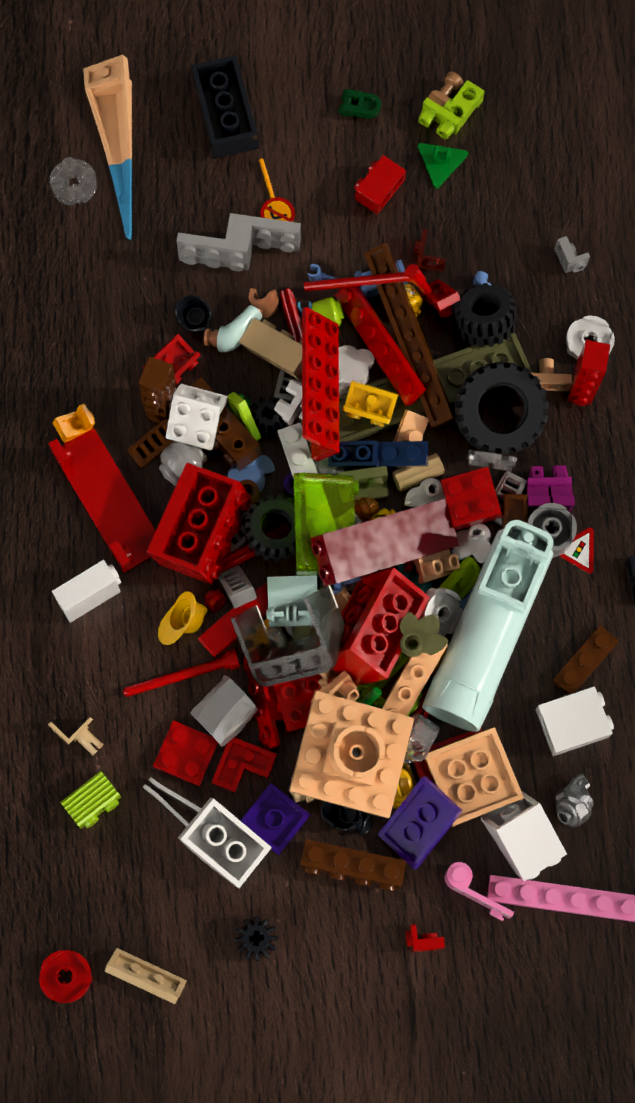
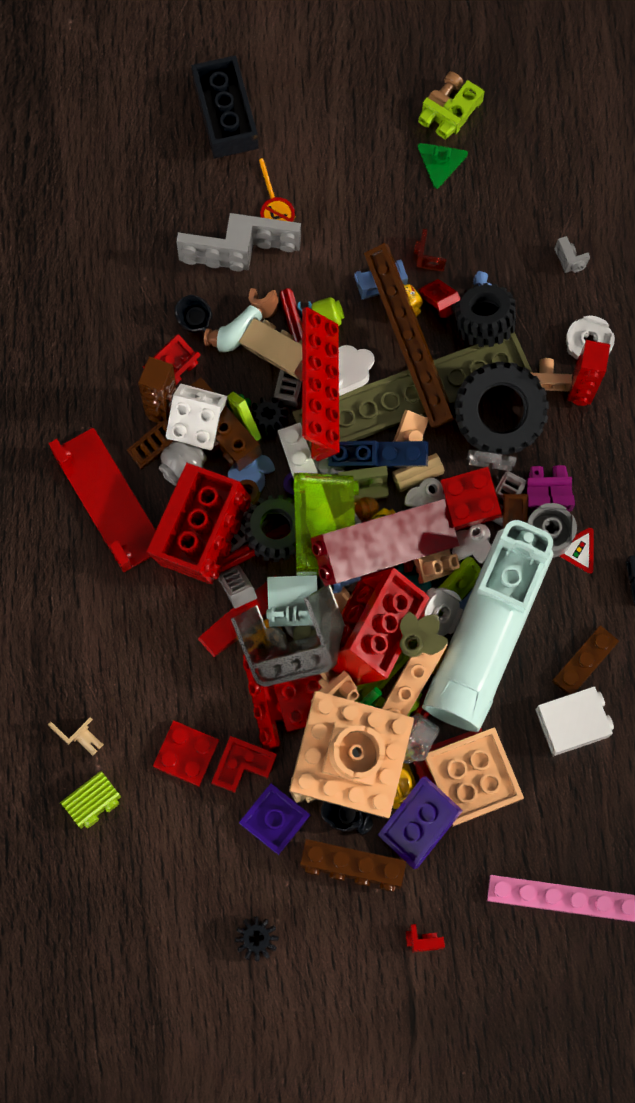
red plate [39,950,92,1003] -> none
clear plate [50,157,97,205] -> none
white brick [52,560,121,623] -> none
light orange bracket [53,404,95,443] -> none
light nougat plate [83,55,132,240] -> none
tan plate [105,948,187,1004] -> none
red piece [123,649,241,697] -> none
white slope [143,777,272,888] -> none
yellow piece [158,592,207,645] -> none
light grey slope [190,675,258,747] -> none
red plate [204,589,227,612] -> none
white hips [274,379,302,426] -> none
red bar [304,264,432,295] -> none
medium blue hand [307,264,338,281] -> none
red plate [334,286,426,405] -> none
dark green plate [338,89,381,119] -> none
yellow bracket [342,380,399,426] -> none
red brick [354,155,406,215] -> none
bright pink door [444,862,514,921] -> none
white slope [480,791,567,881] -> none
flat silver head [555,774,593,827] -> none

